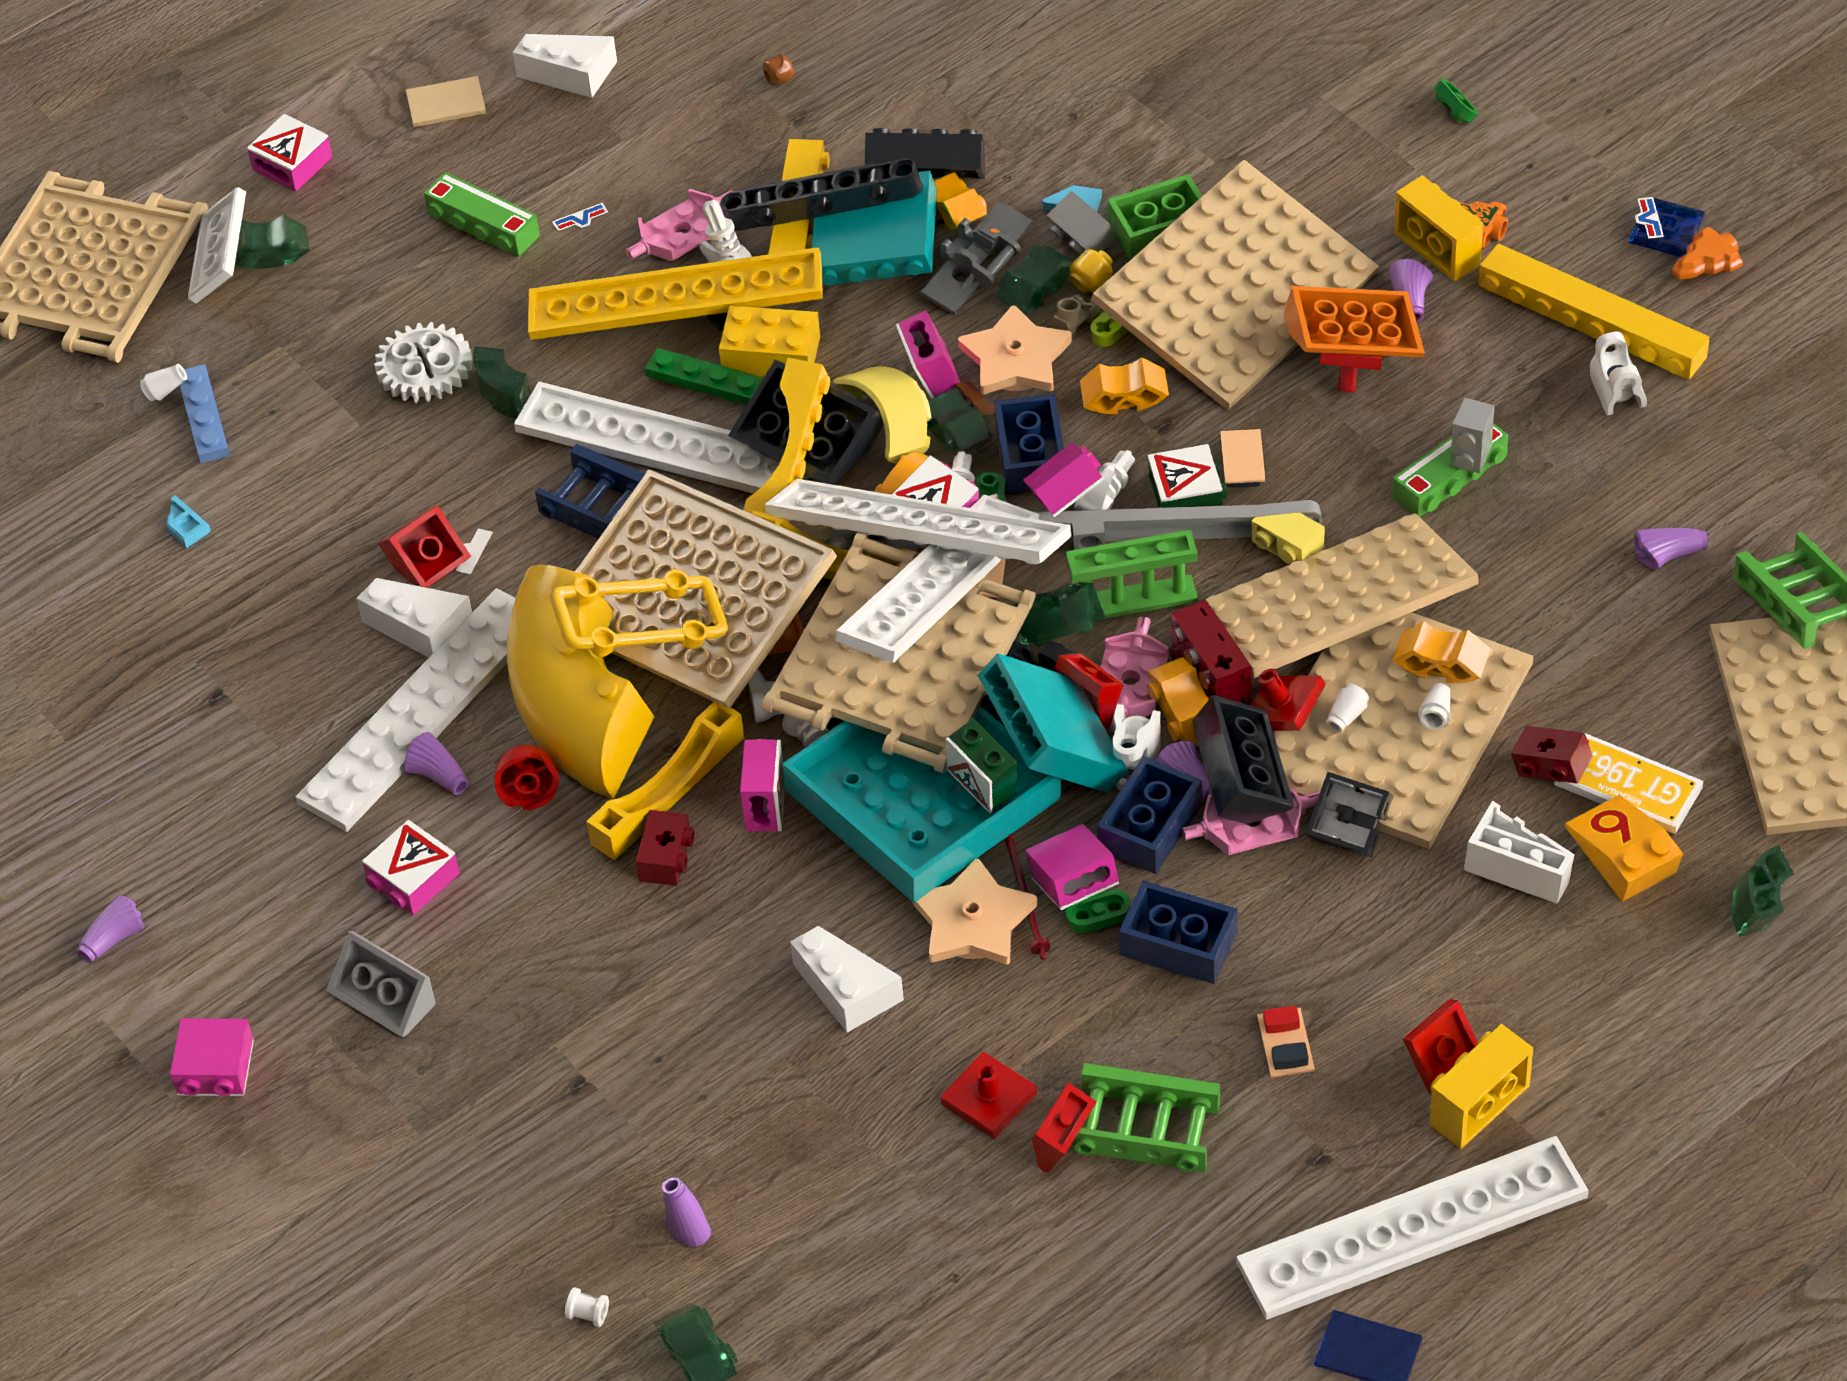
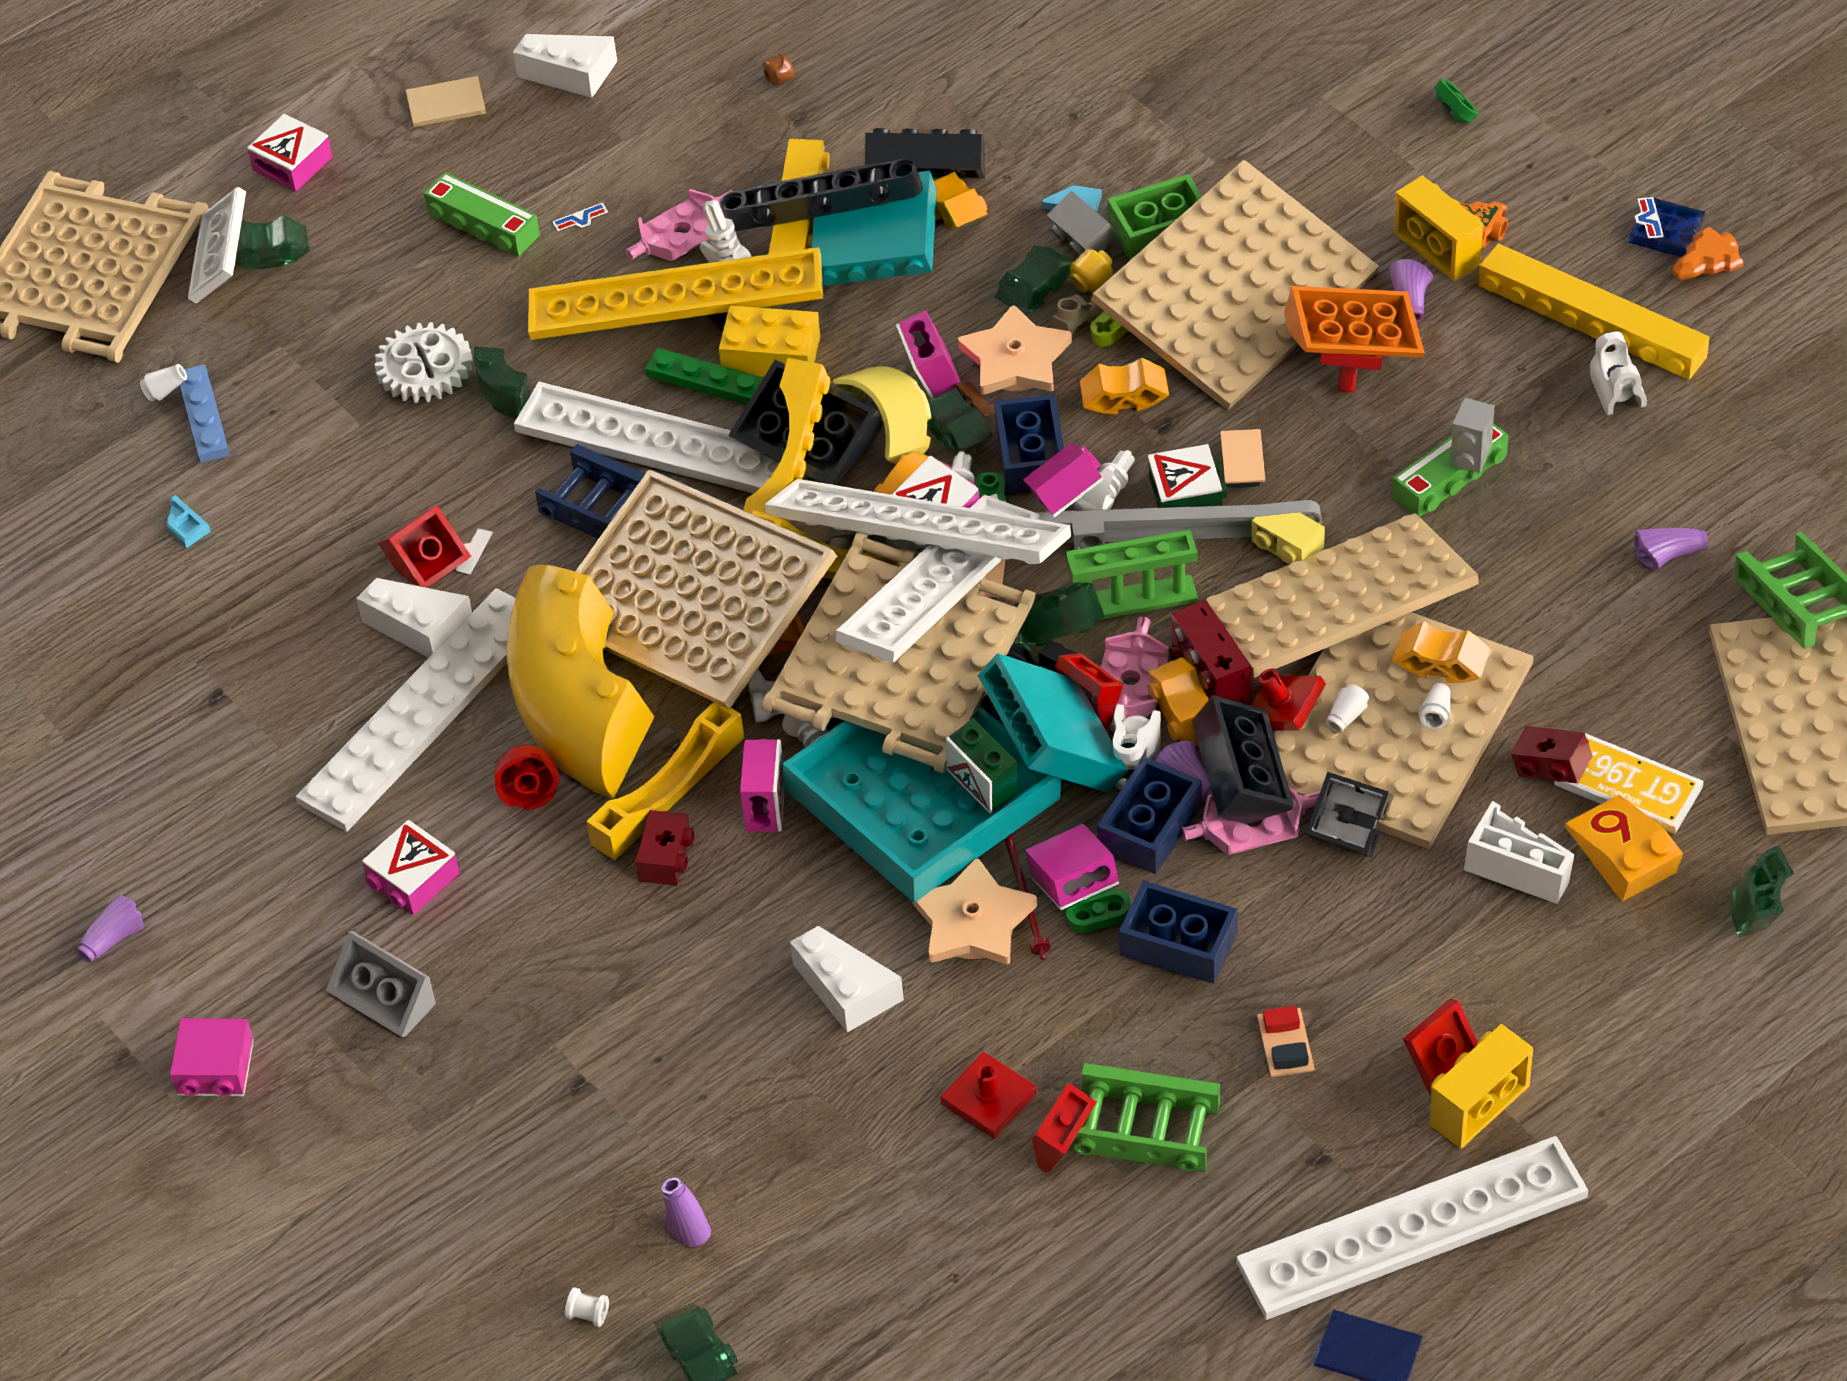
medium lavender piece [405,732,469,795] -> none
yellow bar [550,570,728,657] -> none
dark grey piece [920,201,1033,315] -> none

